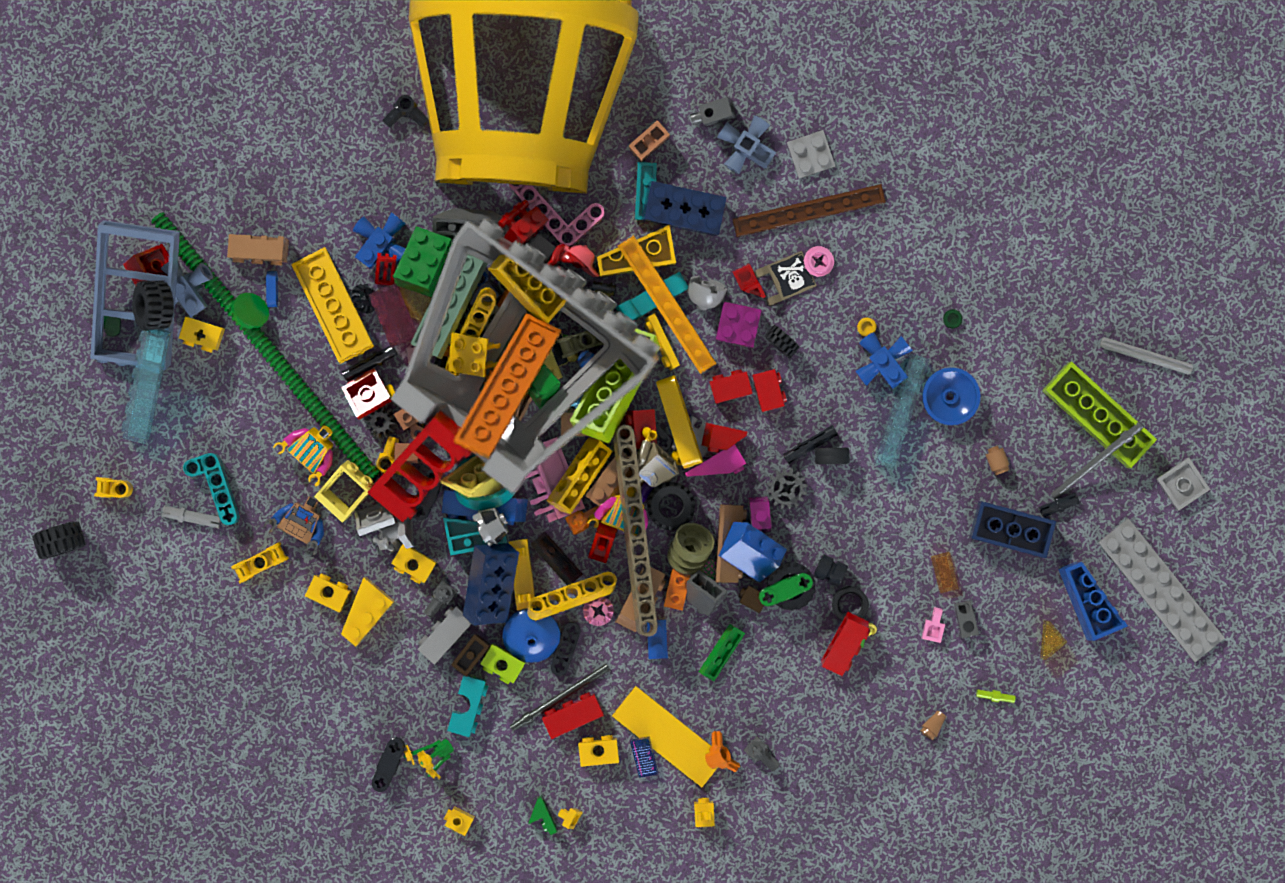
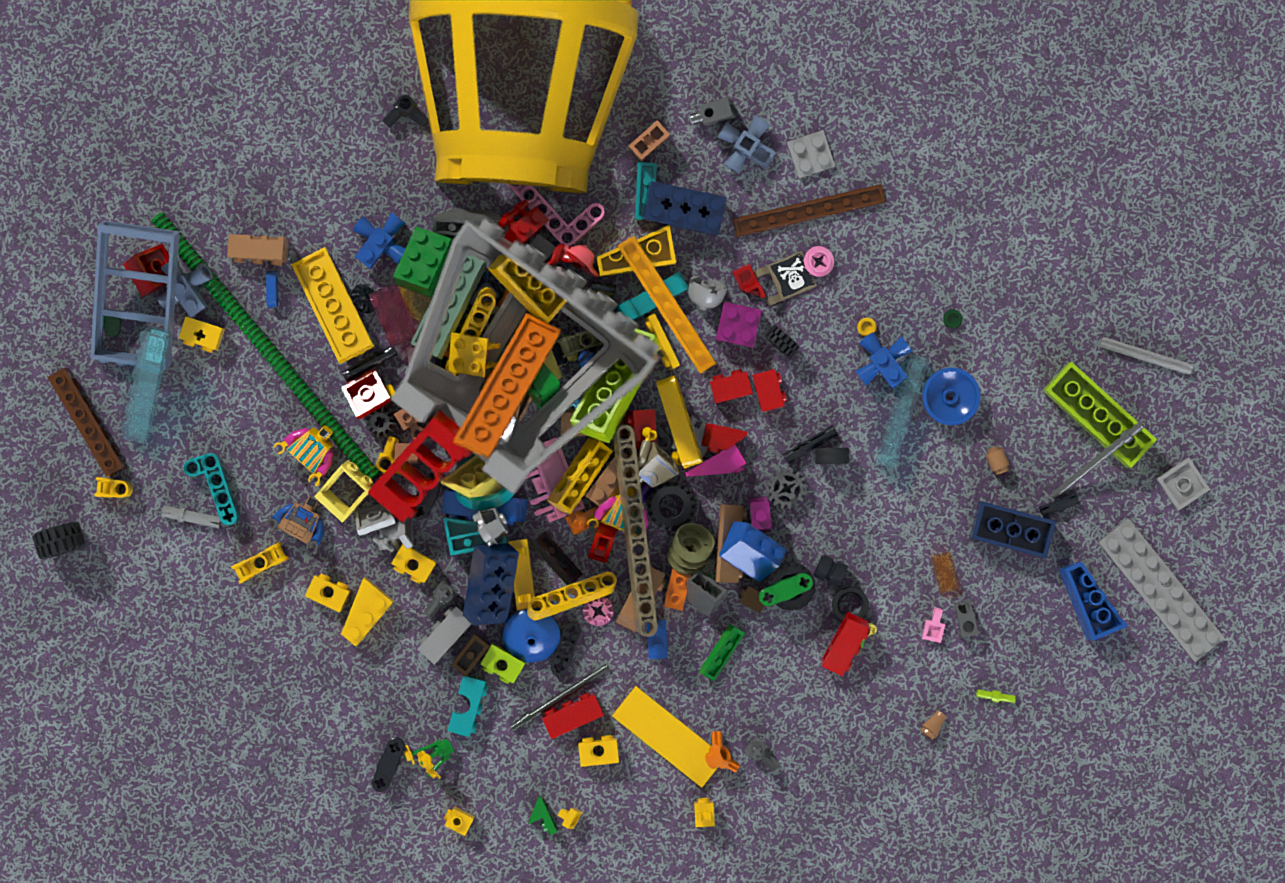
black tyre [132,280,174,330] -> none
green tile [231,293,269,329] -> none
red tile [374,253,397,286] -> none
clear blue tile [630,736,658,778] -> none
clear yellow slope [1040,620,1067,660] -> none
none -> reddish brown brick [47,368,127,477]

